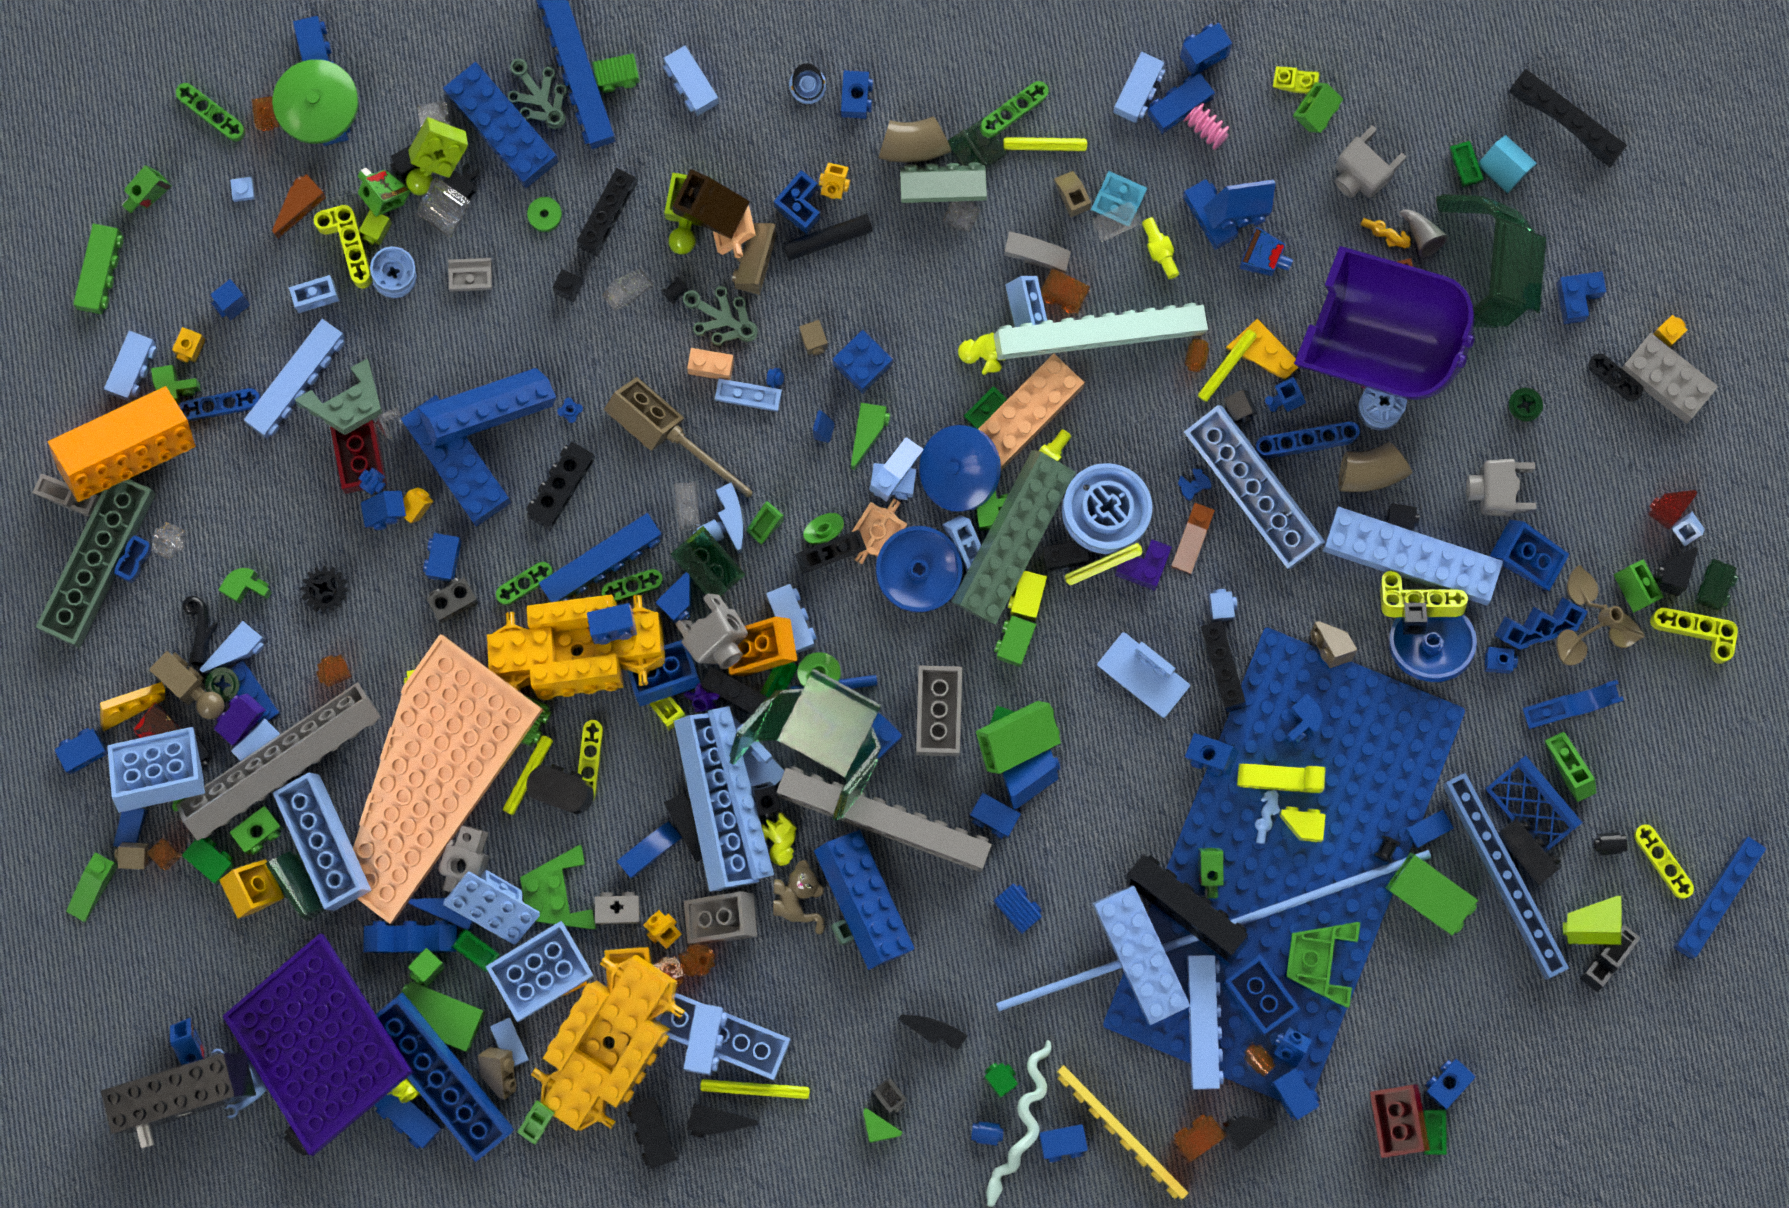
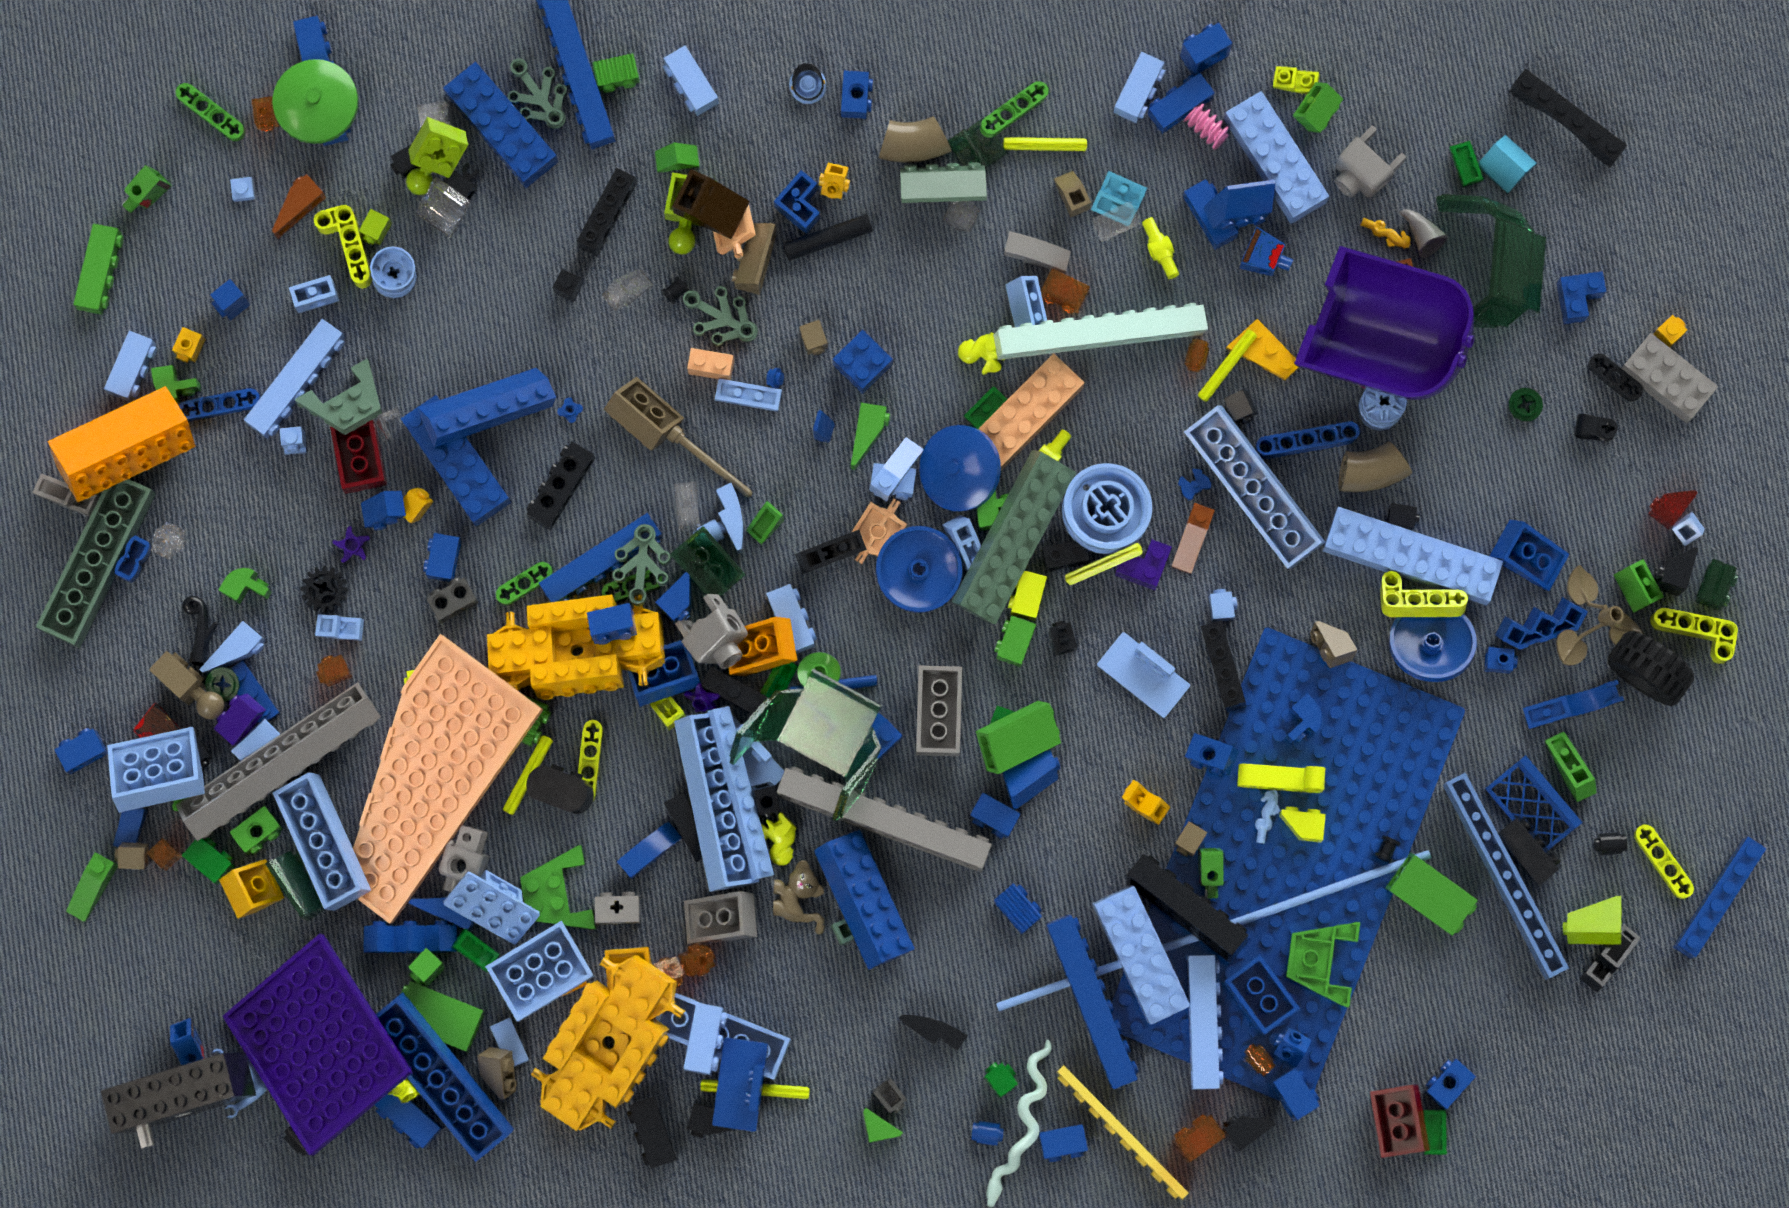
yellow wing [100,682,165,732] -> none
bright green torso [358,168,411,217] -> none
blue gear [358,468,386,495] -> none
light grey plate [448,258,492,292] -> none
bright green slope [518,1101,555,1145] -> none
bright green piece [527,197,562,232] -> none
yellow brick [643,910,682,949] -> none
bright green dish [803,513,844,545] -> none
blue brick [1265,377,1307,412] -> none
brick [1402,603,1427,634] -> none
blue slope [1406,810,1454,848] -> none
light grey piece [1466,459,1536,517] -> none
none -> light blue brick [280,427,307,455]
none -> light blue slope [315,614,364,641]
none -> dark purple animal [333,526,370,563]
none -> sand green plant [612,524,671,606]
none -> bright green slope [655,142,700,173]
none -> blue bracket [712,1037,768,1131]
none -> blue brick [1045,914,1139,1089]
none -> black brick [1049,621,1077,656]
none -> yellow brick [1122,780,1170,825]
none -> dark tan brick [1174,821,1207,857]
none -> light blue brick [1223,91,1329,224]
none -> black piece [1574,414,1618,442]
none -> black tyre [1608,631,1694,706]

